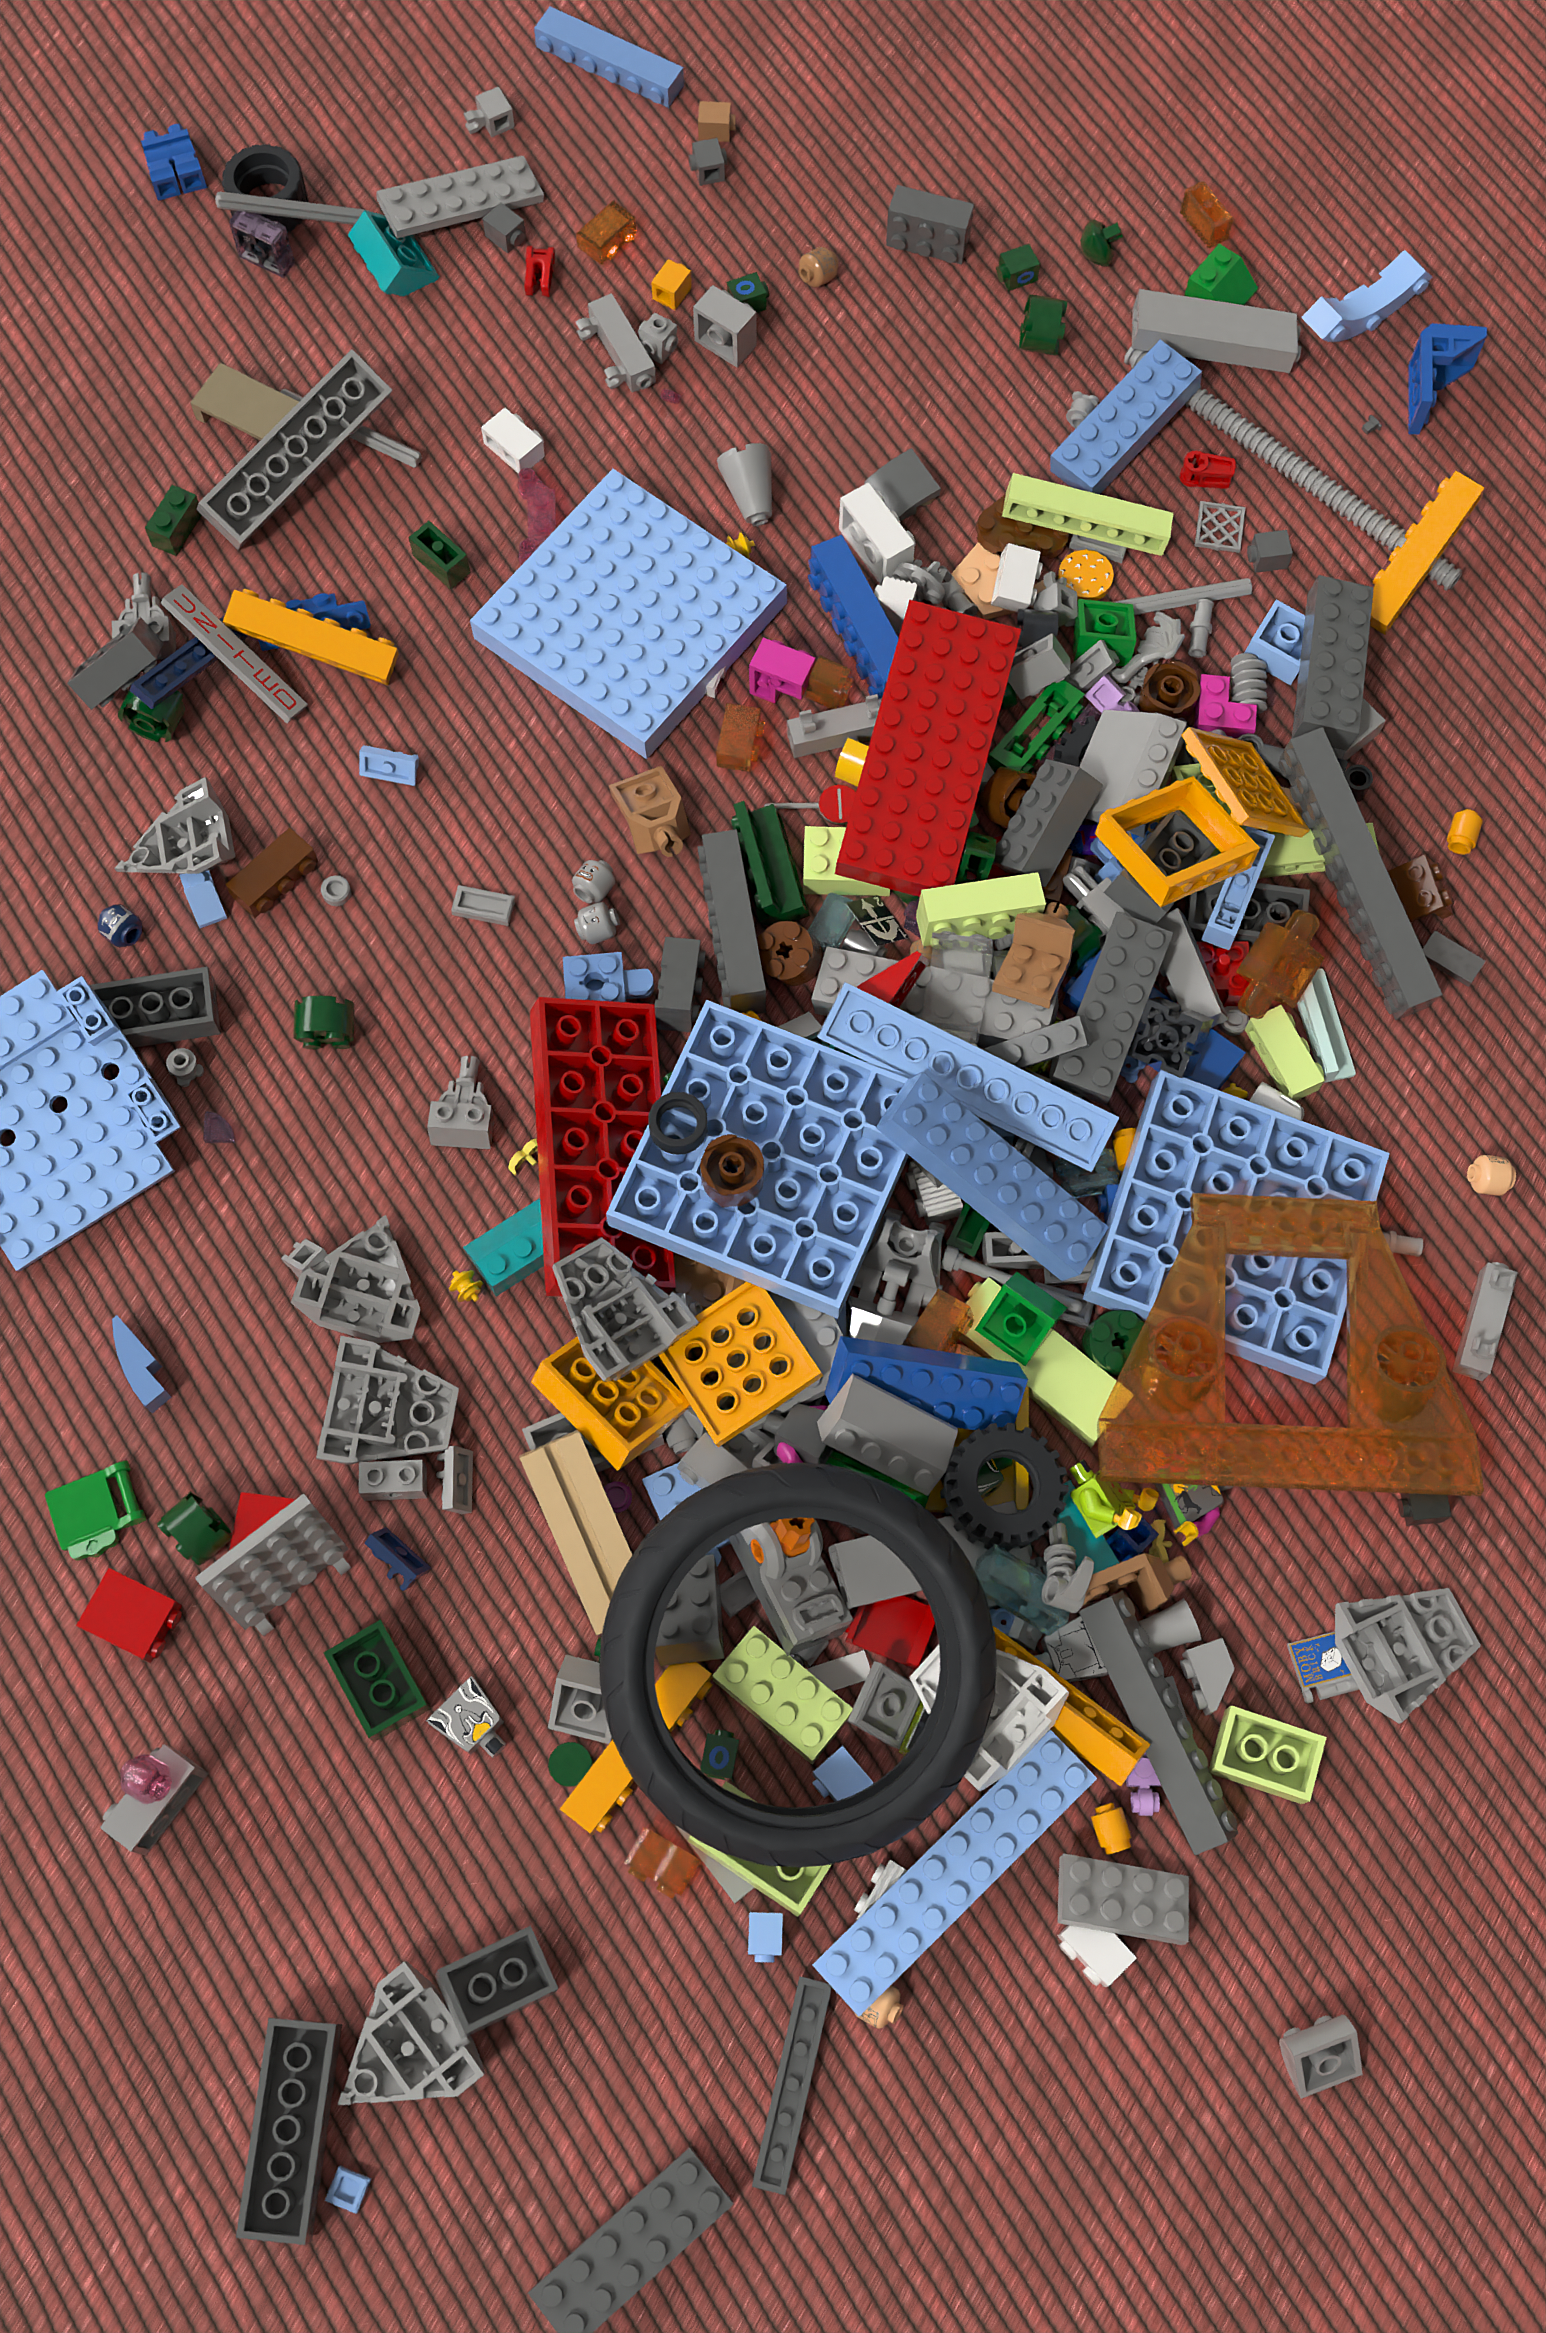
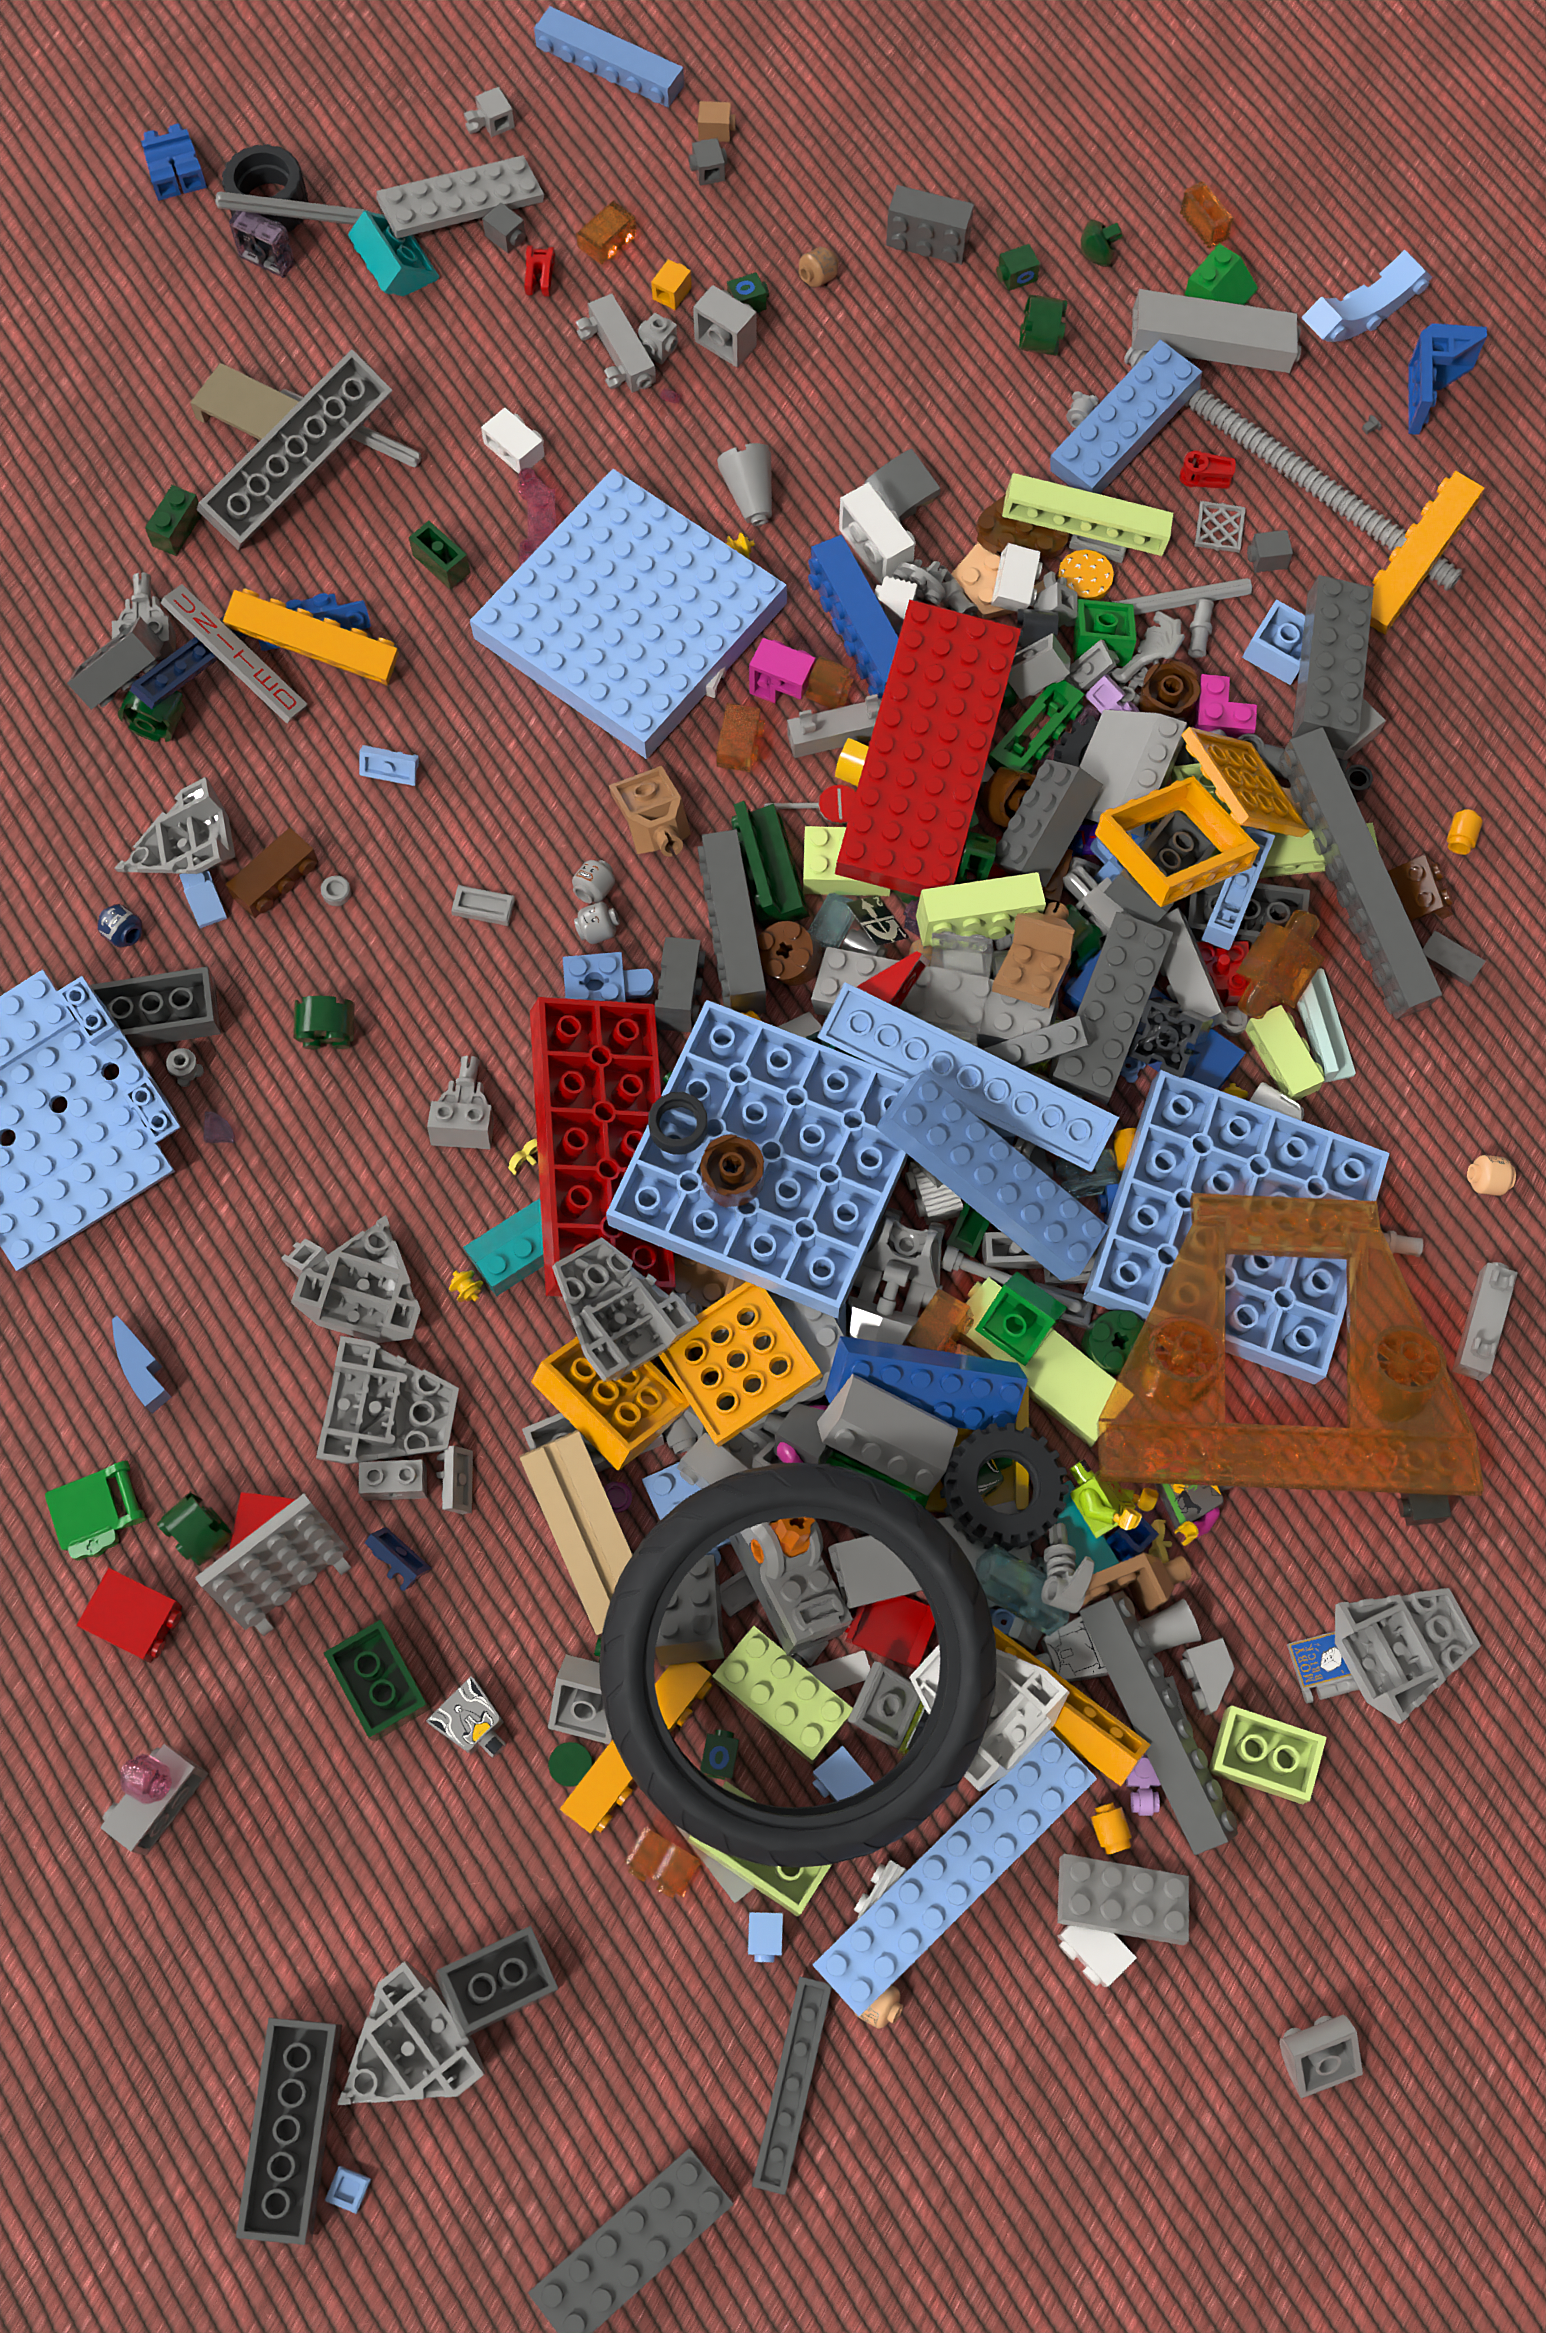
light grey piece [1230,653,1267,714] -> none

